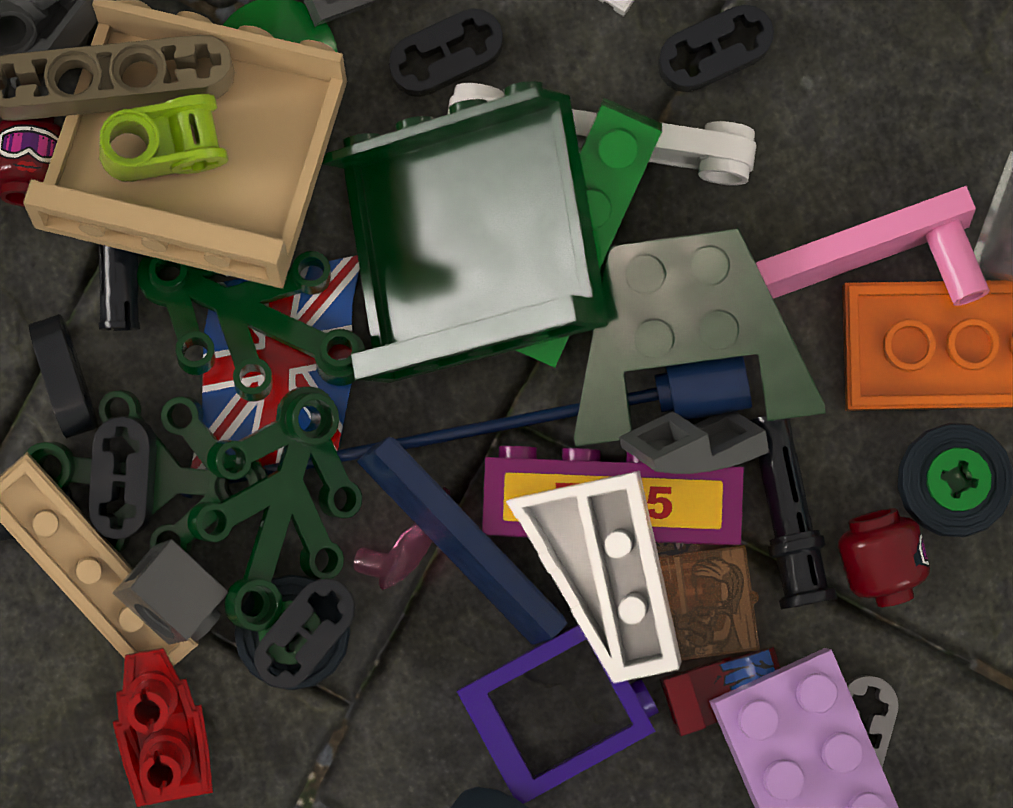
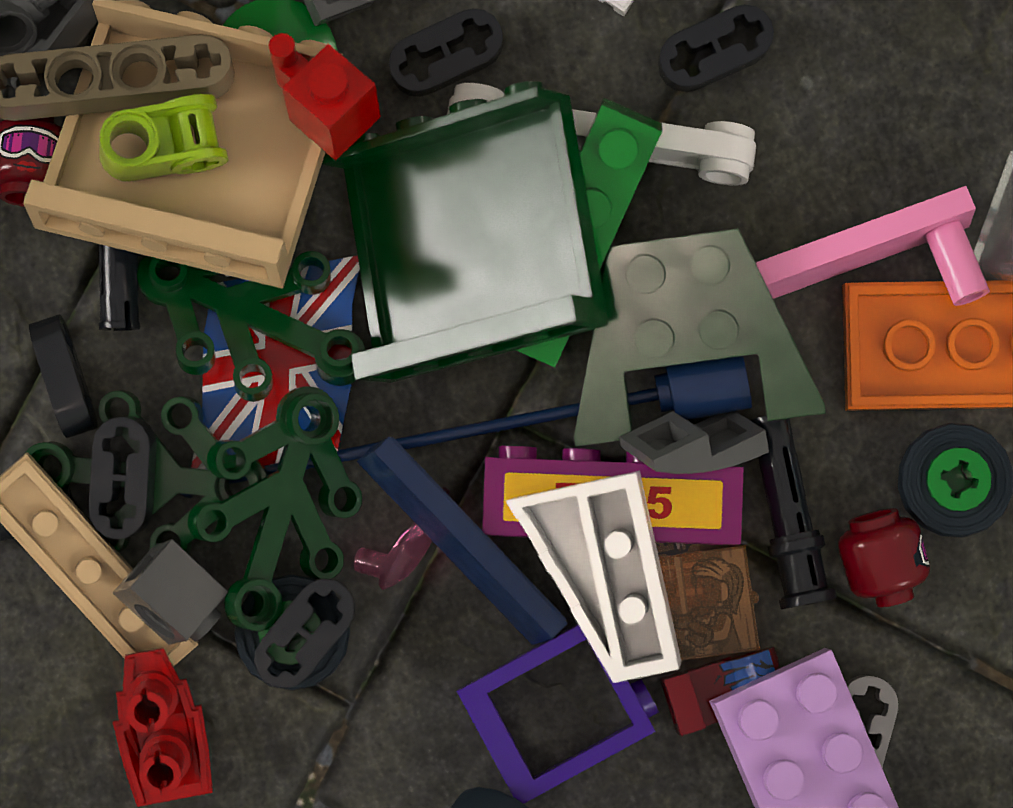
none -> red brick [269,33,381,161]

